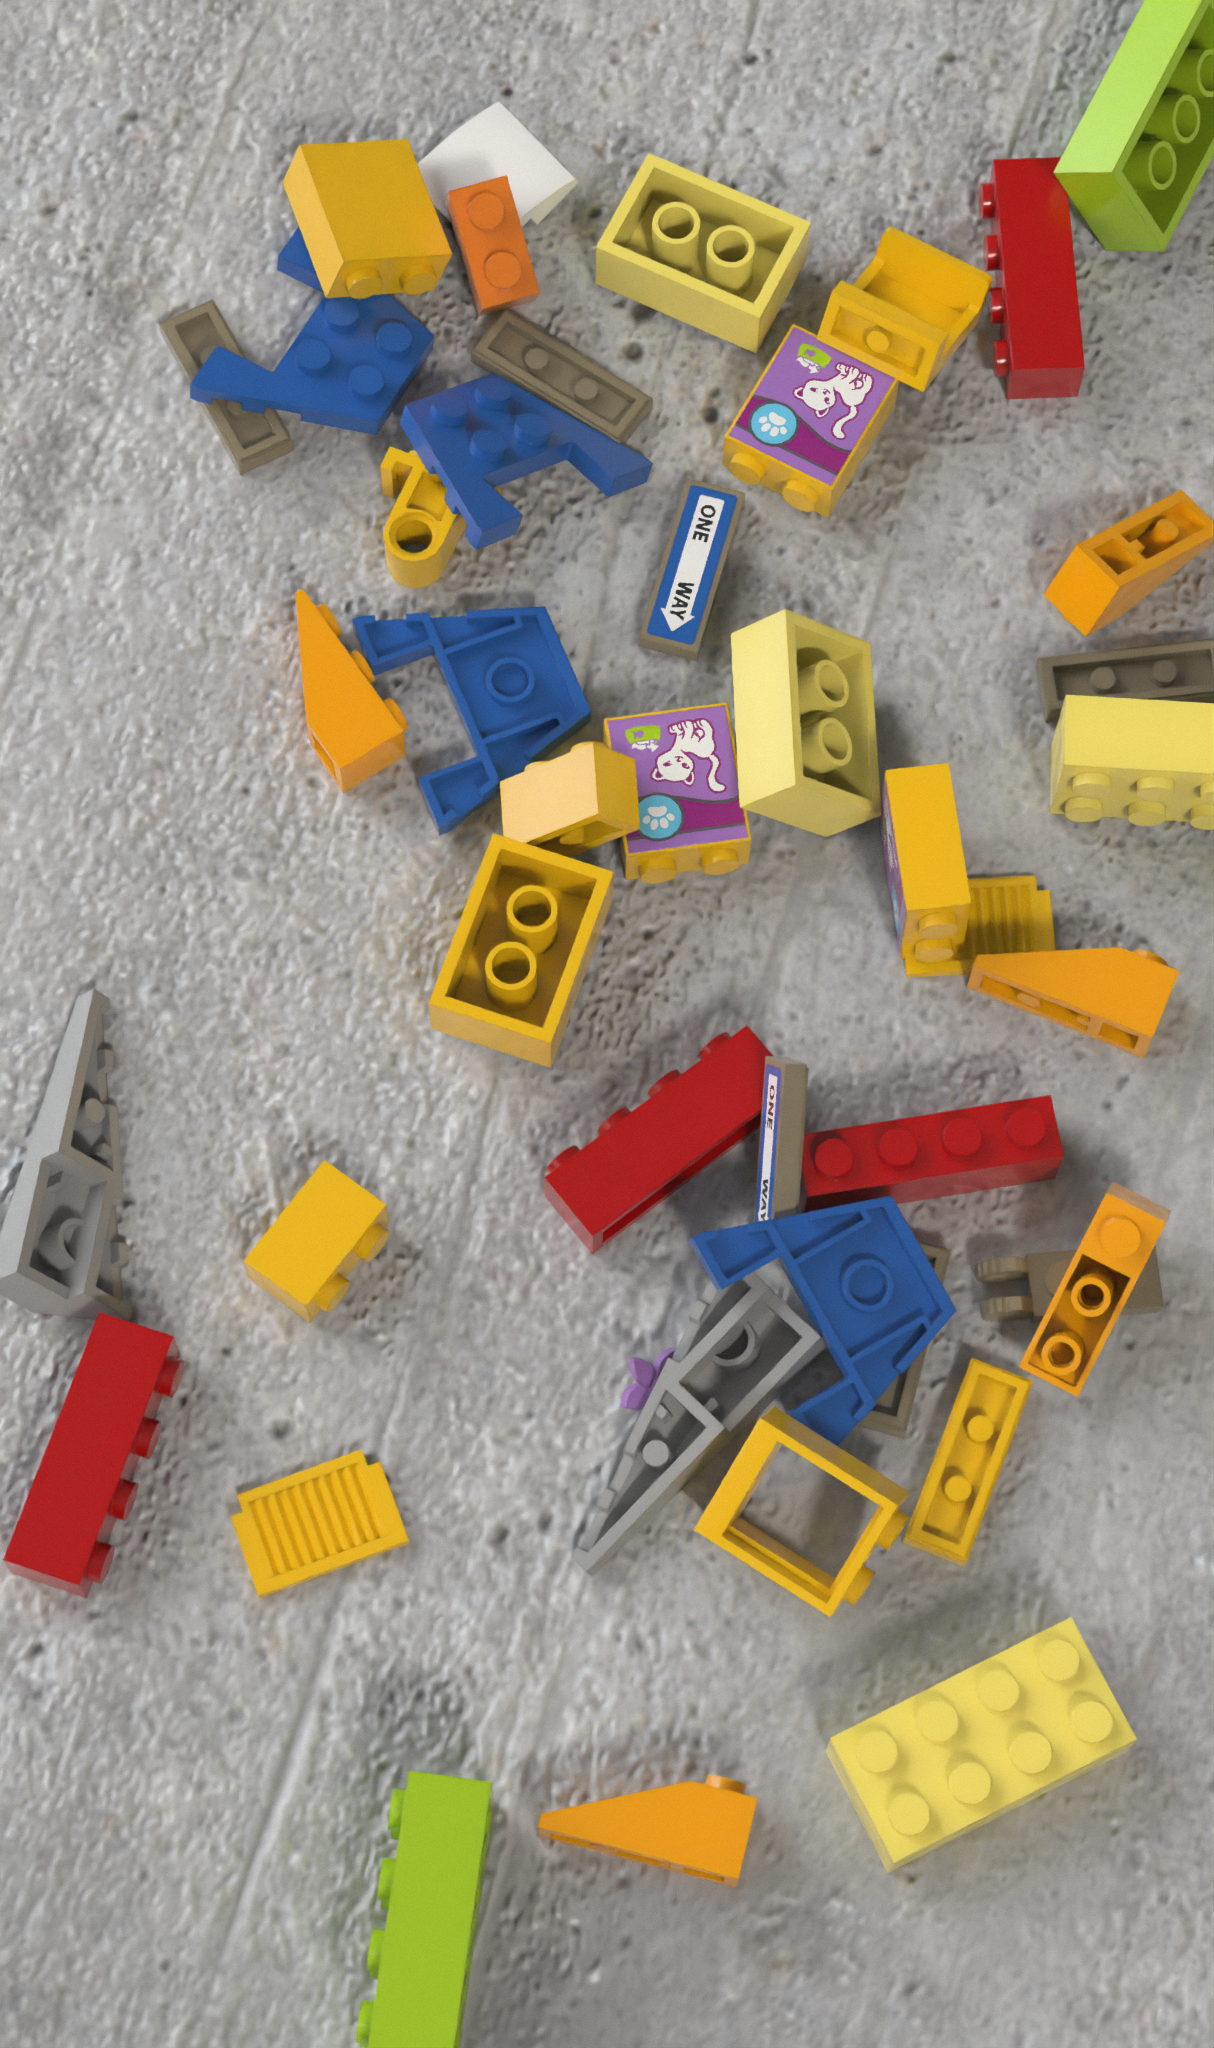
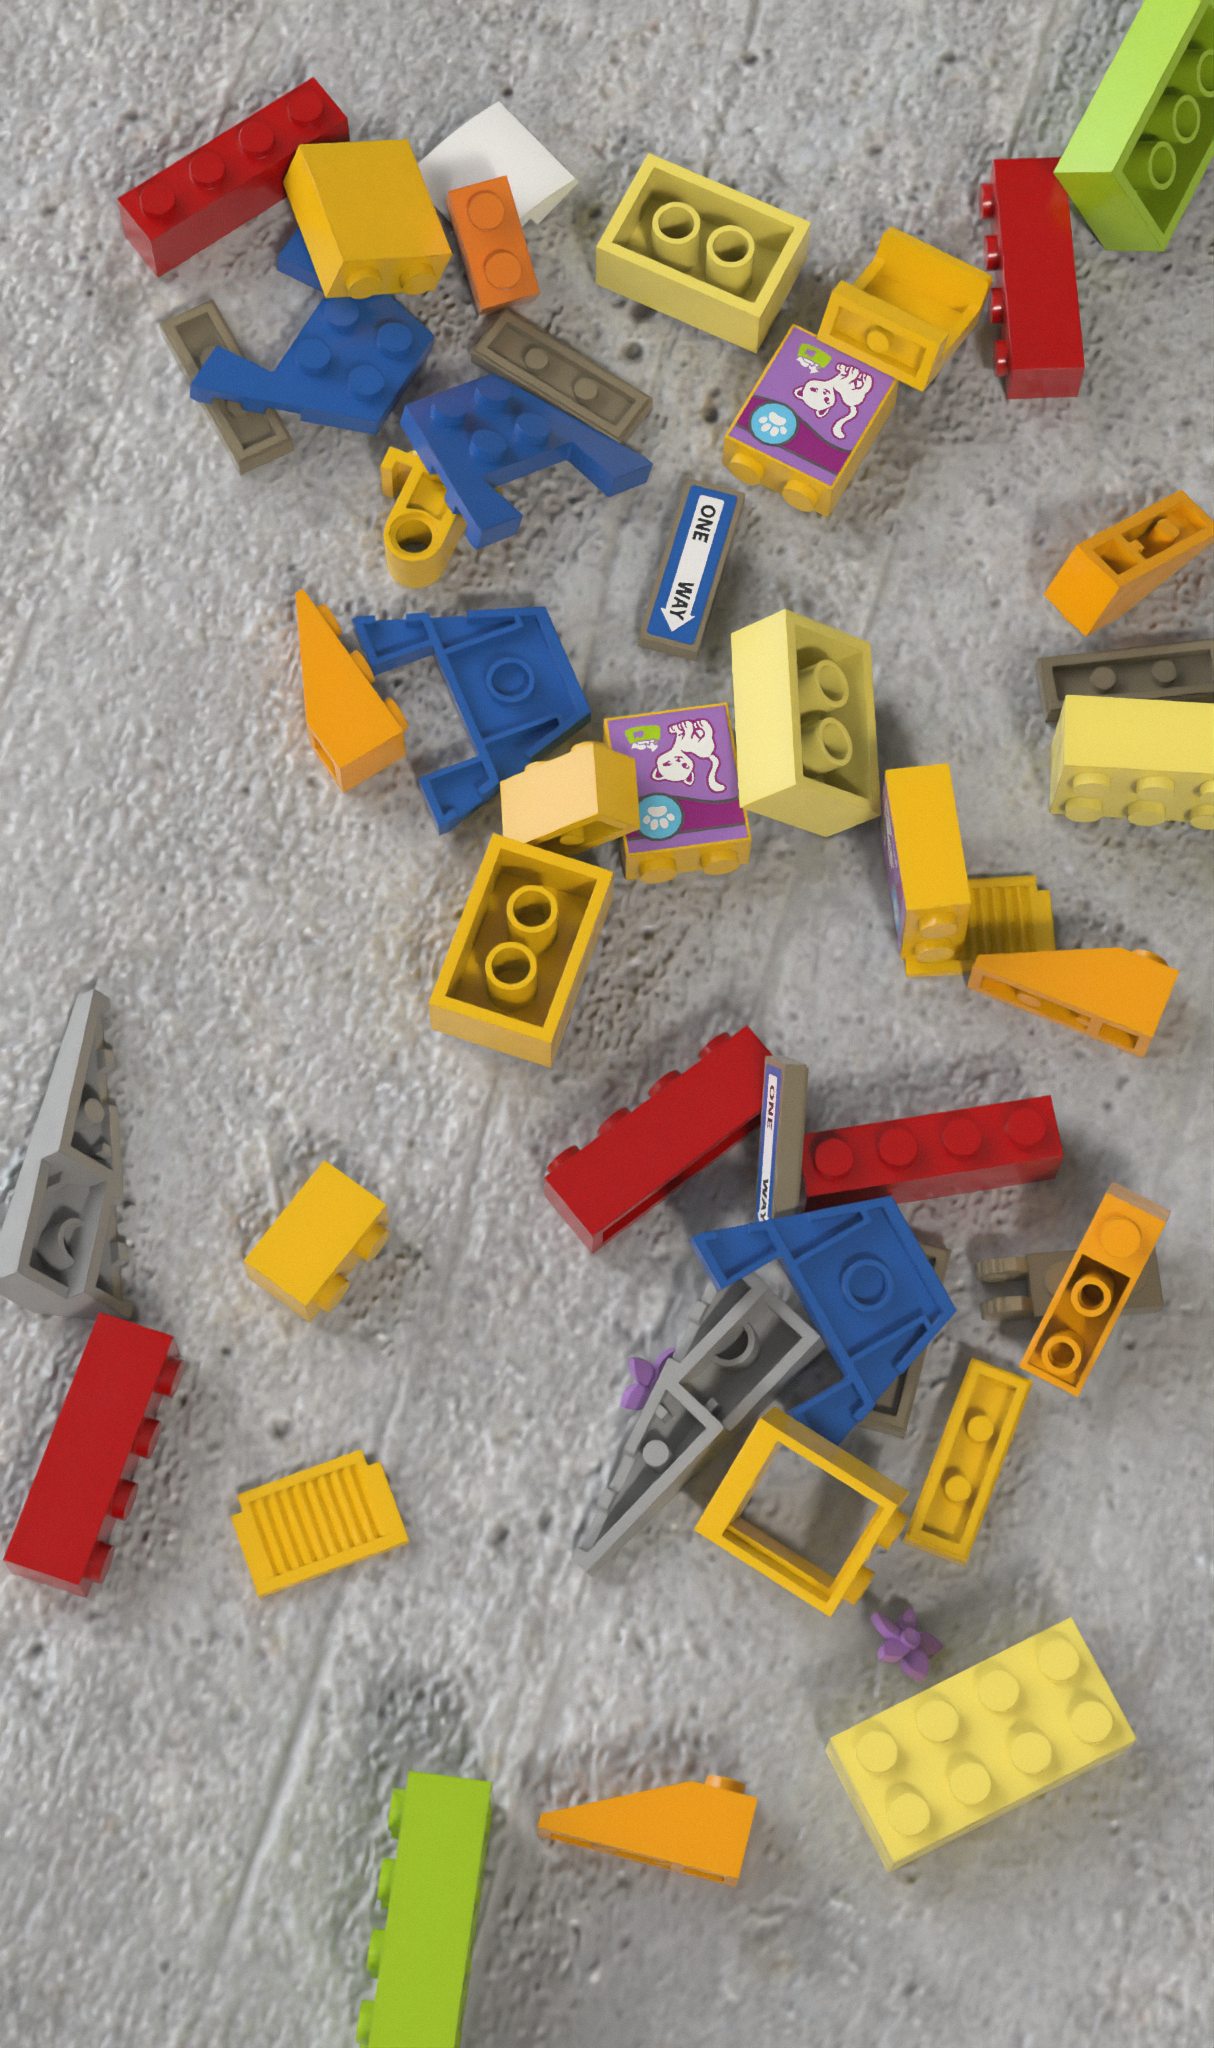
none -> red brick [117,77,350,278]
none -> medium lavender plant [870,1607,944,1682]

